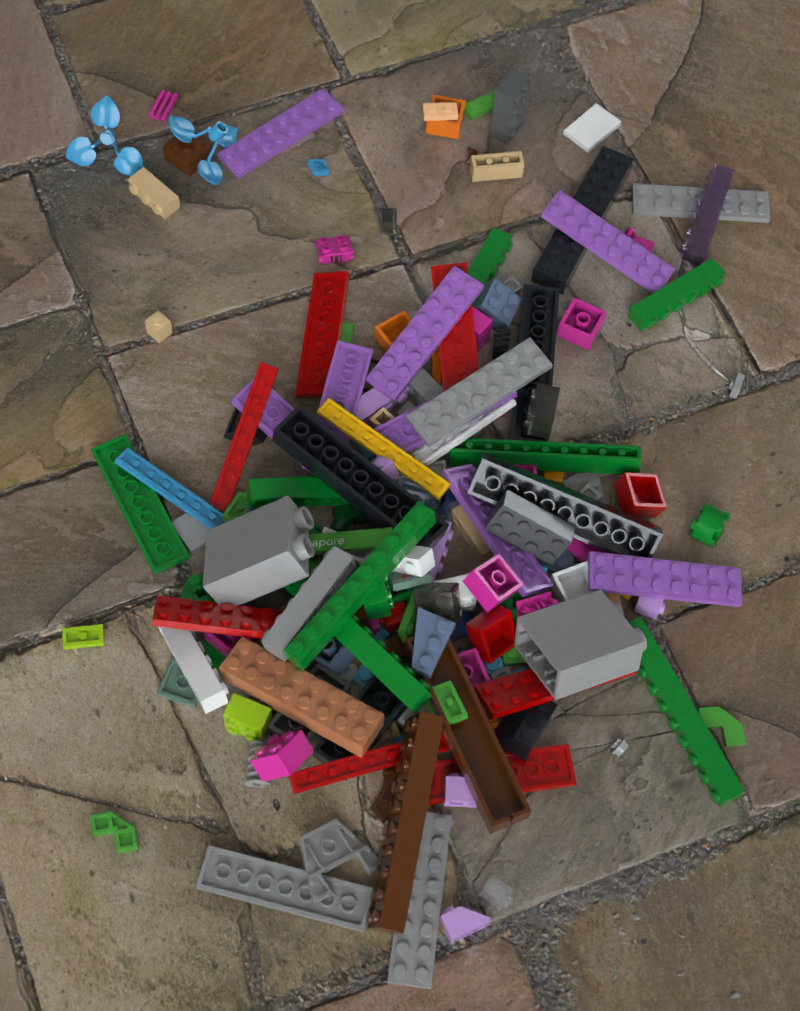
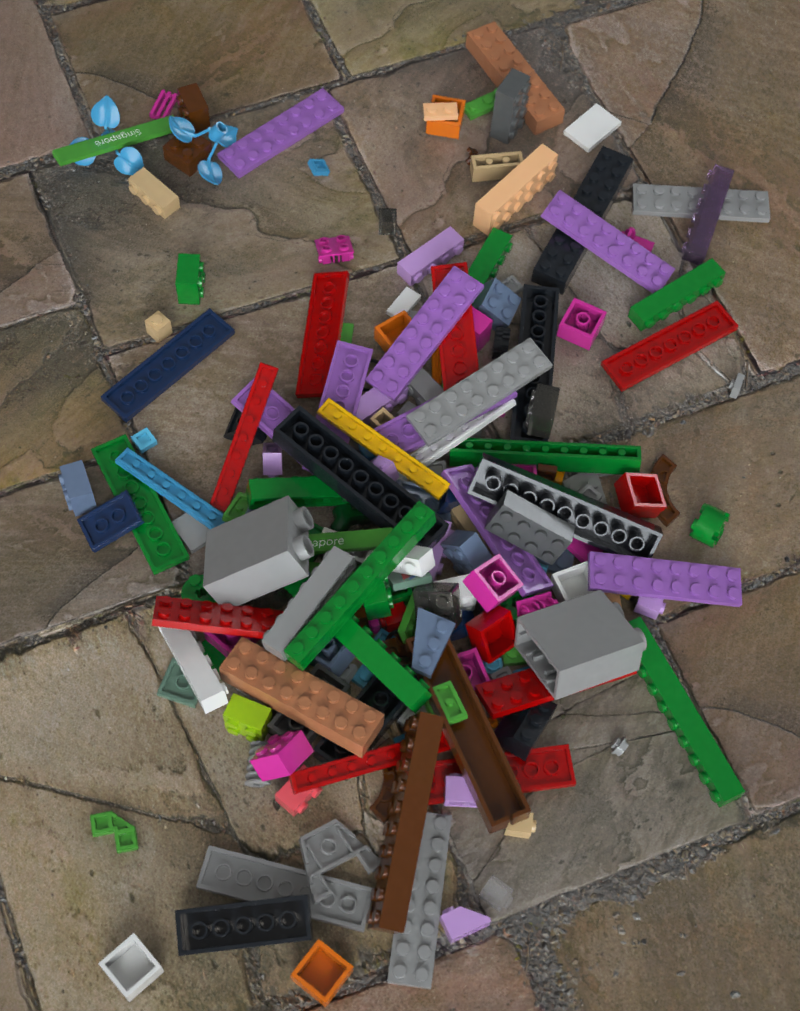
lime plate [62,624,105,650] -> none
bright green tile [697,706,747,747] -> none
none -> bright green tile [52,115,175,166]
none -> sand blue brick [58,460,97,517]
none -> dark blue tile [77,490,145,553]
none -> white piece [98,933,164,1002]
none -> dark blue plate [100,308,235,423]
none -> medium azure plate [131,427,158,454]
none -> green brick [175,253,206,305]
none -> black brick [175,894,314,956]
none -> reddish brown brick [176,83,210,133]
none -> lavender slope [262,442,283,478]
none -> coral brick [275,764,323,817]
none -> orange piece [291,939,354,1007]
none -> white tile [386,287,421,317]
none -> lavender brick [397,226,464,286]
none -> sand blue brick [440,529,493,575]
none -> nougat brick [465,21,565,135]
none -> light nougat brick [473,143,558,236]
none -> tan brick [504,813,537,839]
none -> reddish brown tile [537,464,557,481]
none -> red plate [601,300,739,392]
none -> reddish brown tile [650,454,680,527]

